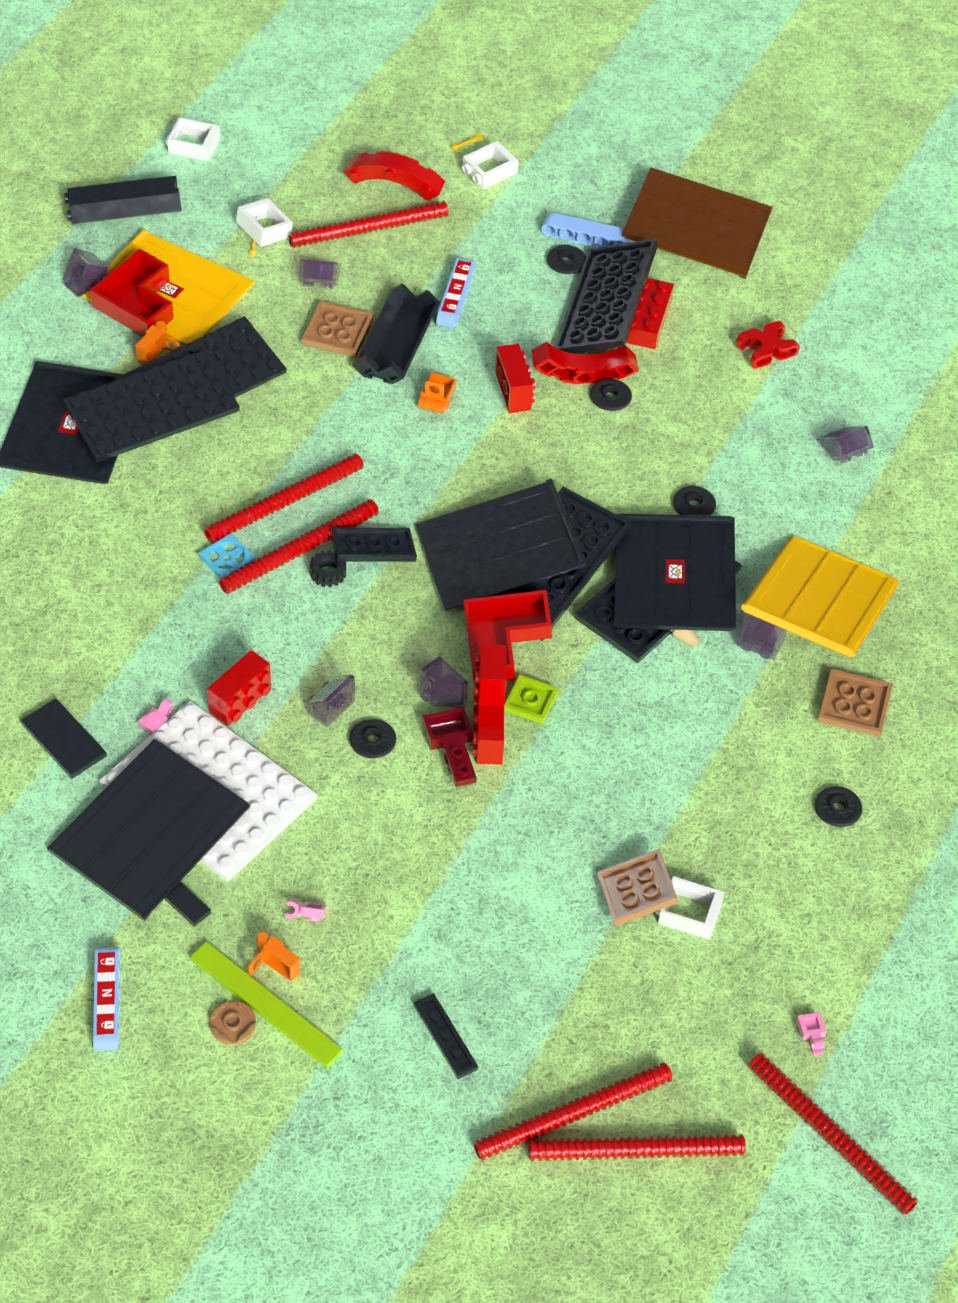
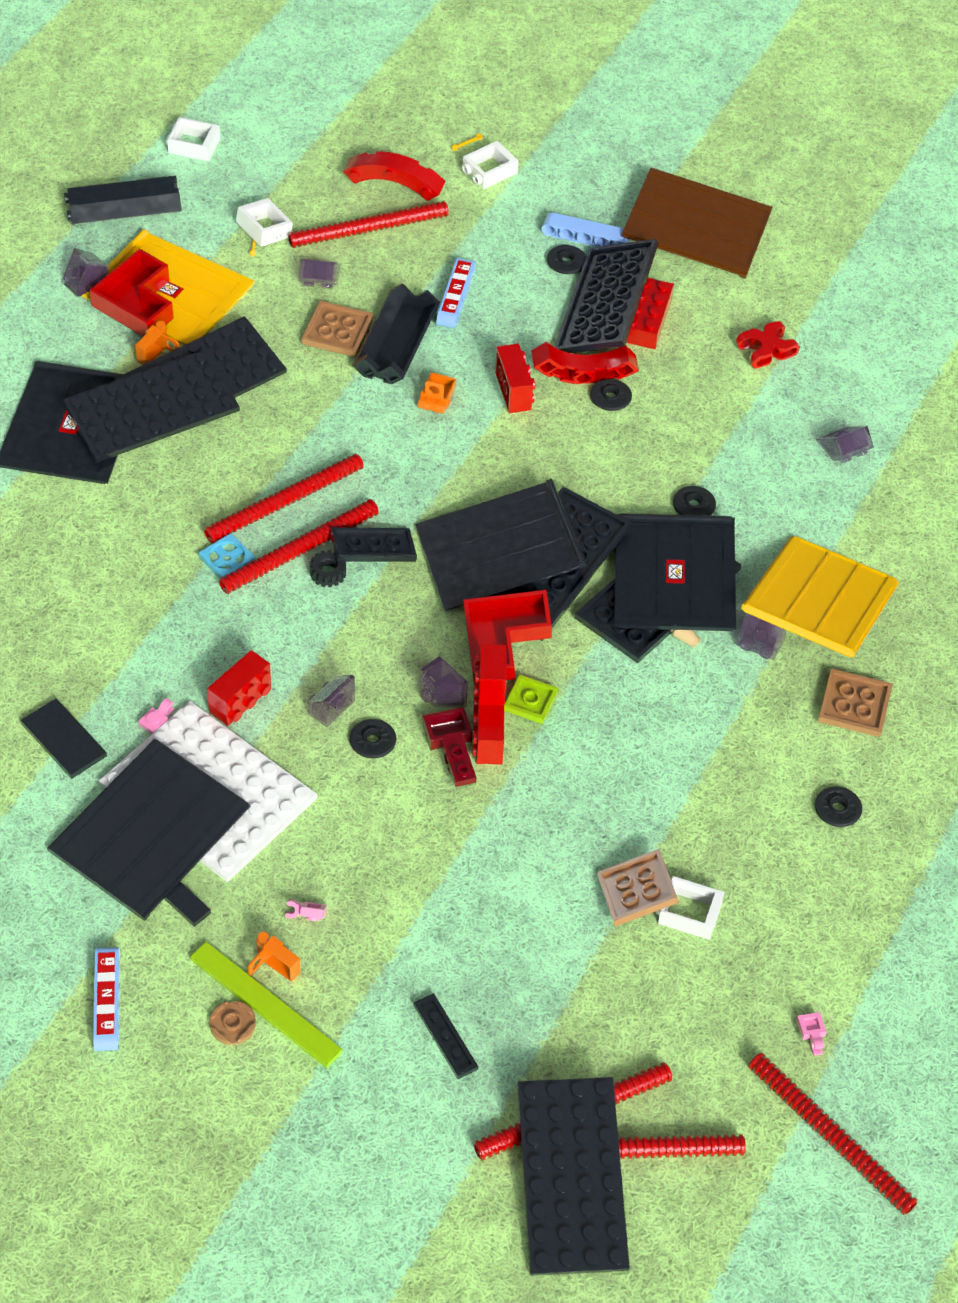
none -> black plate [517,1077,630,1276]

